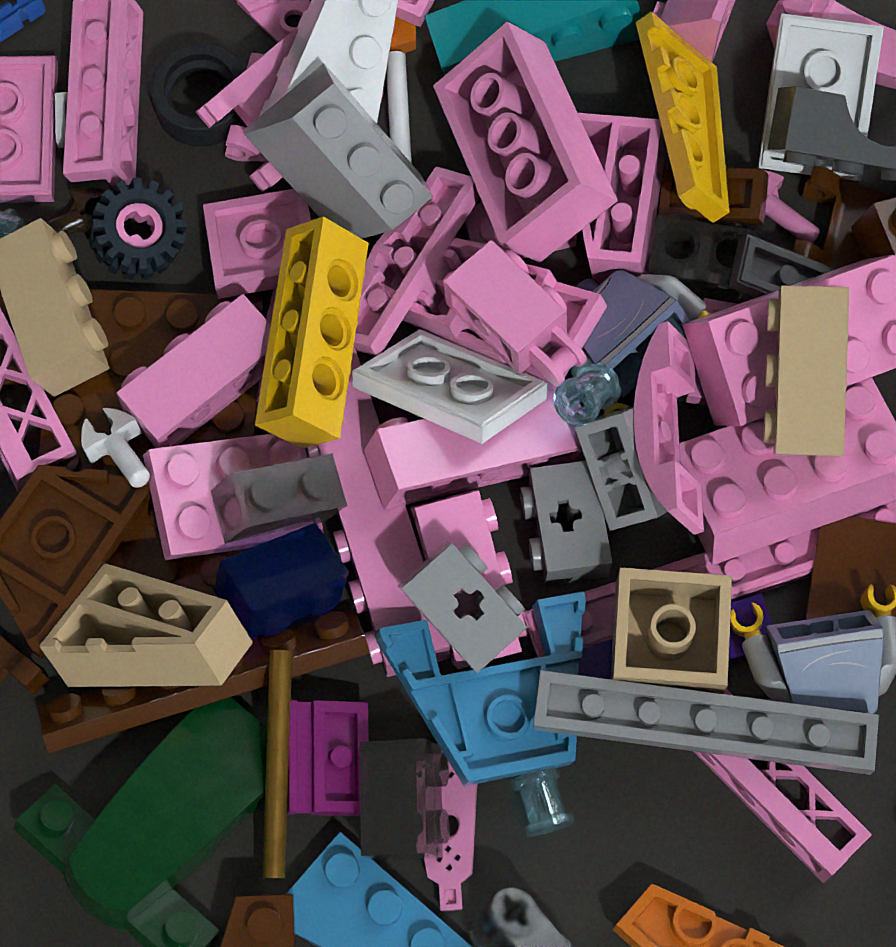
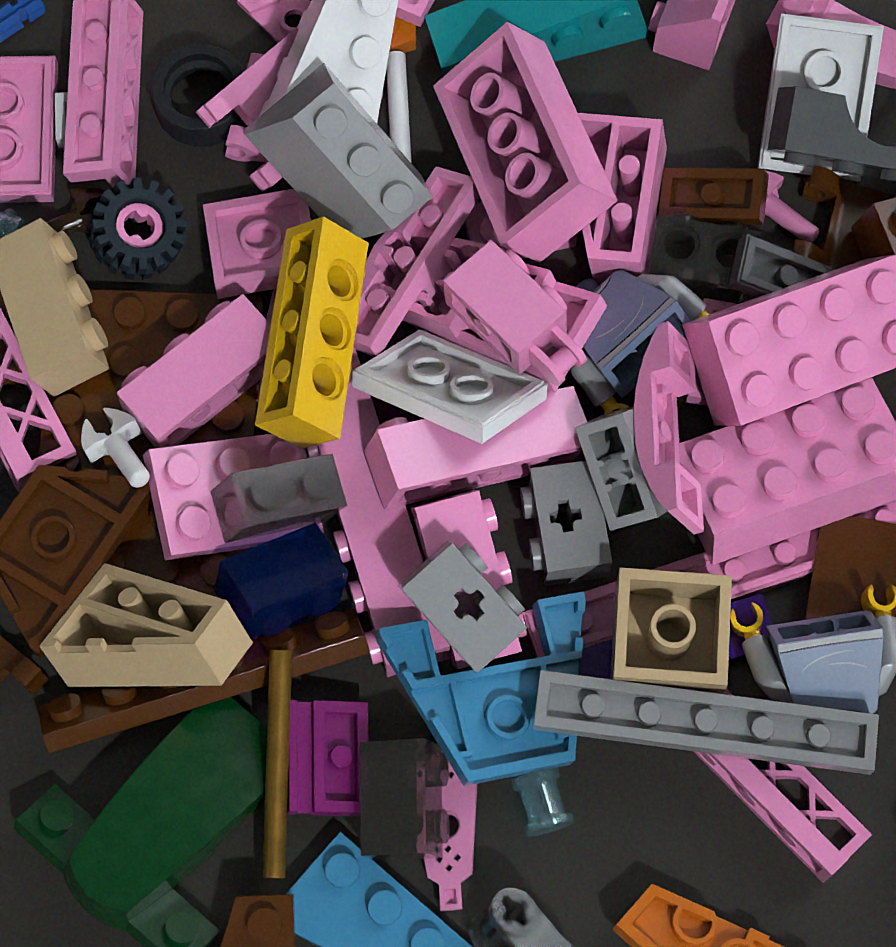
clear light blue bush [553,363,621,426] -> none
yellow wing [636,12,729,223] -> none
tan brick [763,285,850,456] -> none

